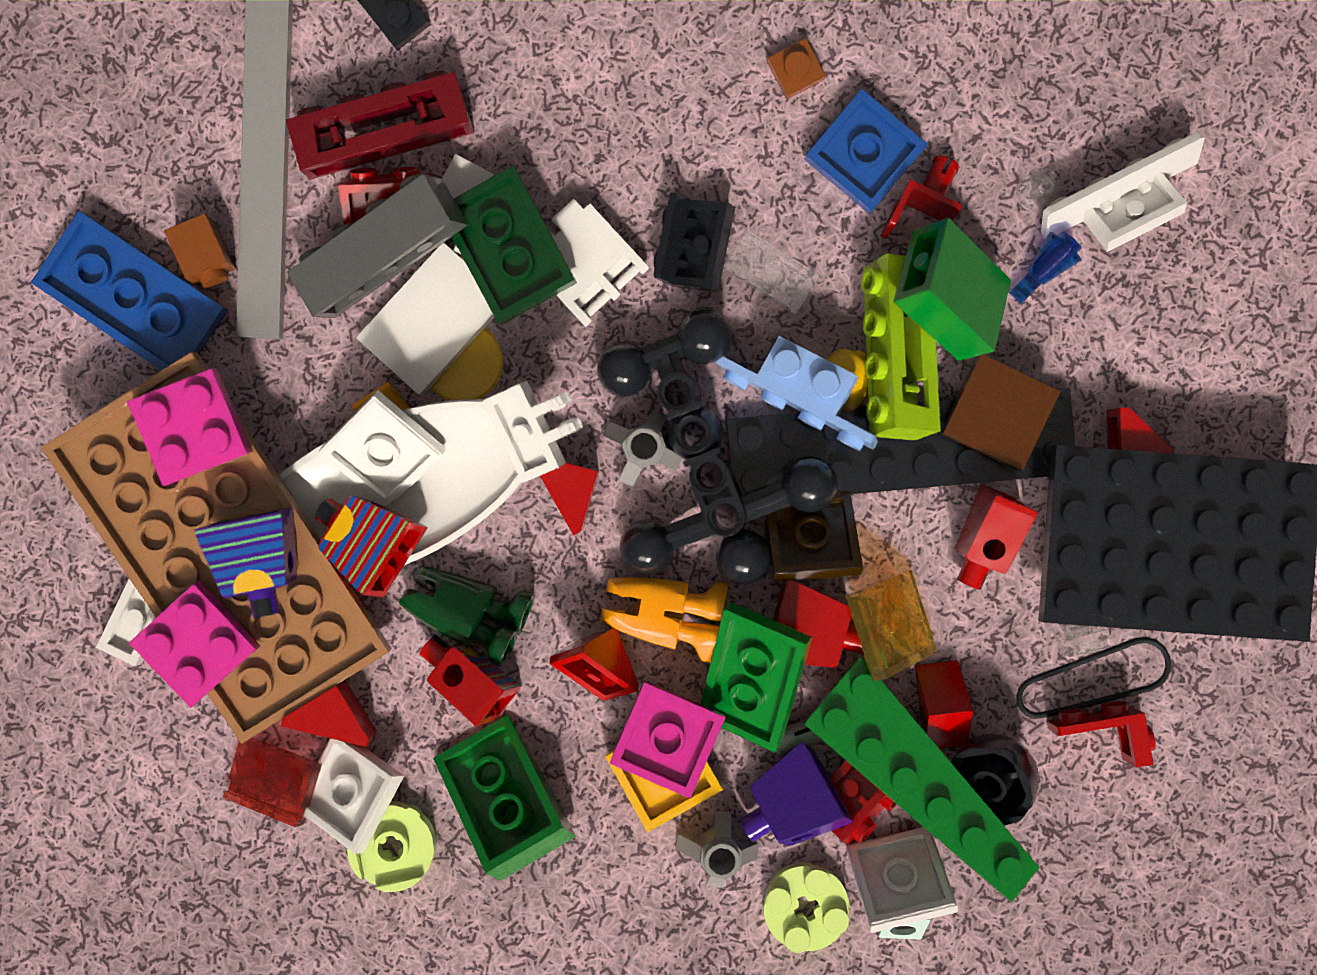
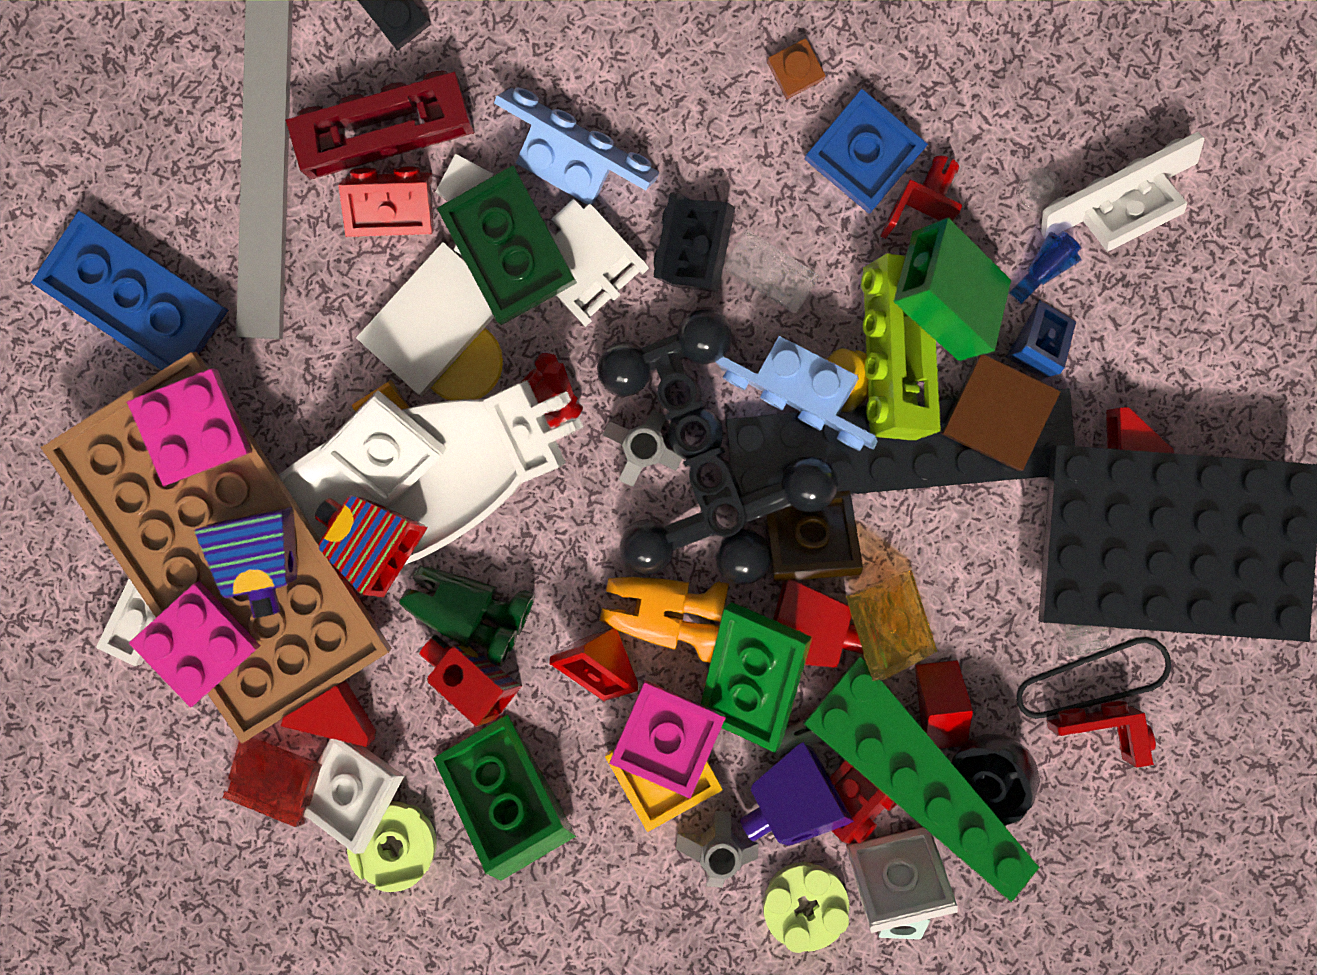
dark orange brick [164,213,237,288] -> none
dark grey brick [287,174,468,318] -> none
red slope [540,463,599,536] -> none
torso [955,484,1038,590] -> none
none -> light blue bracket [494,87,660,205]
none -> red rock [520,353,583,428]
none -> blue slope [1006,300,1076,379]

